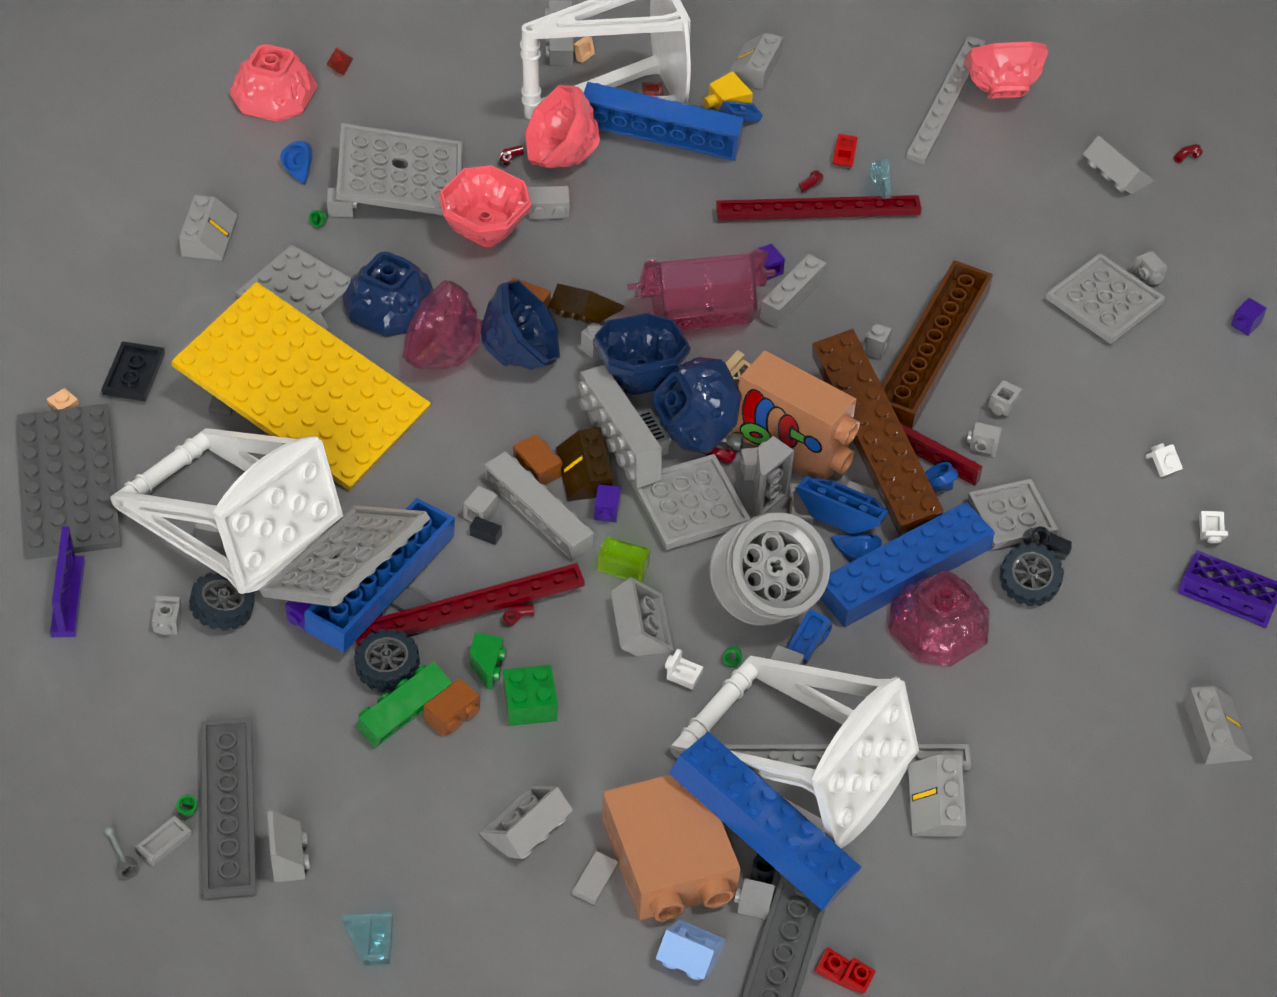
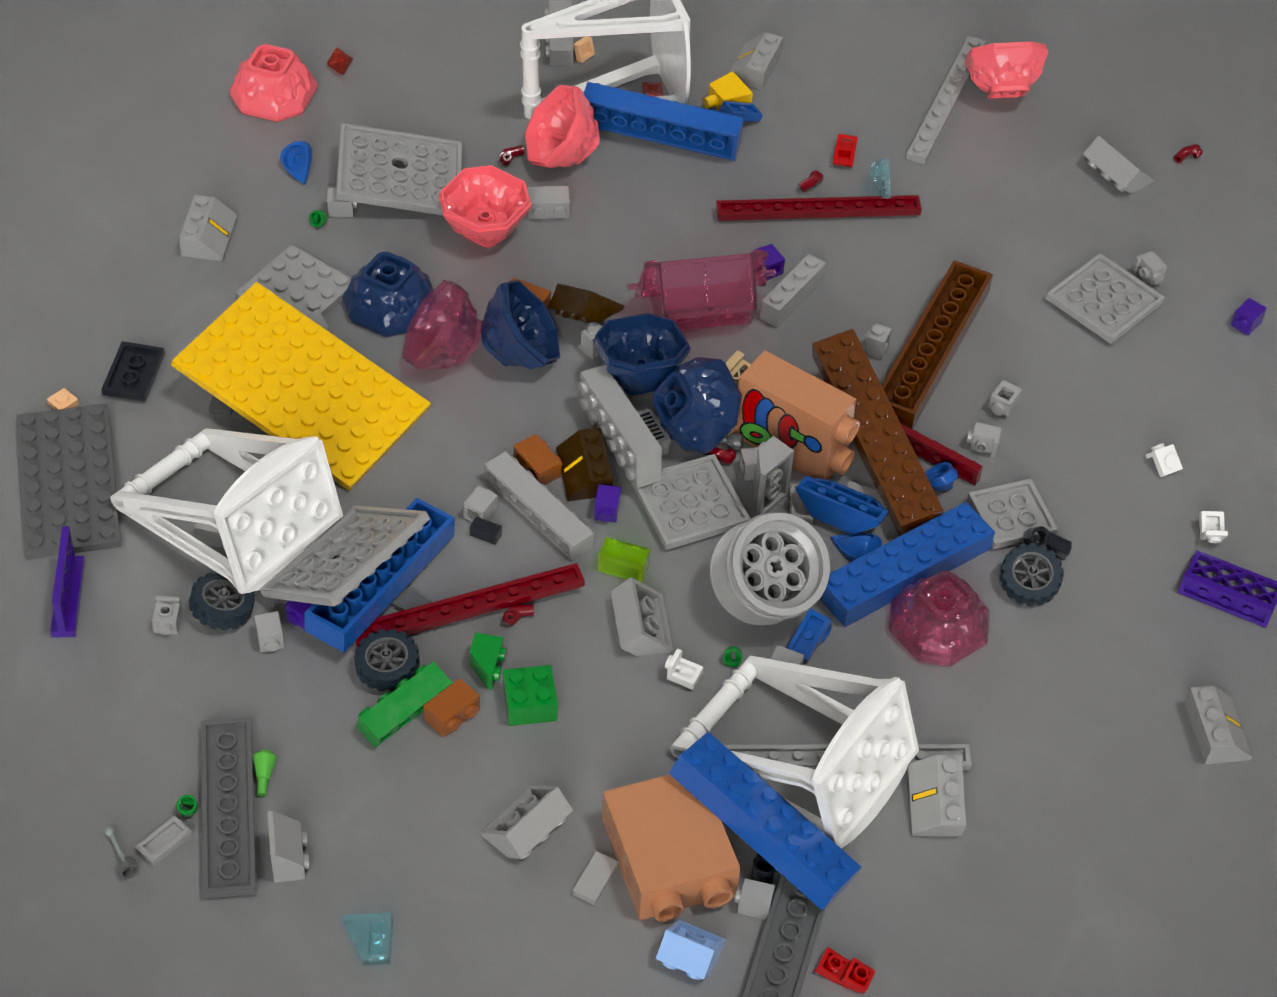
none -> bright green cone [253,749,278,797]
none -> light grey brick [254,611,284,652]

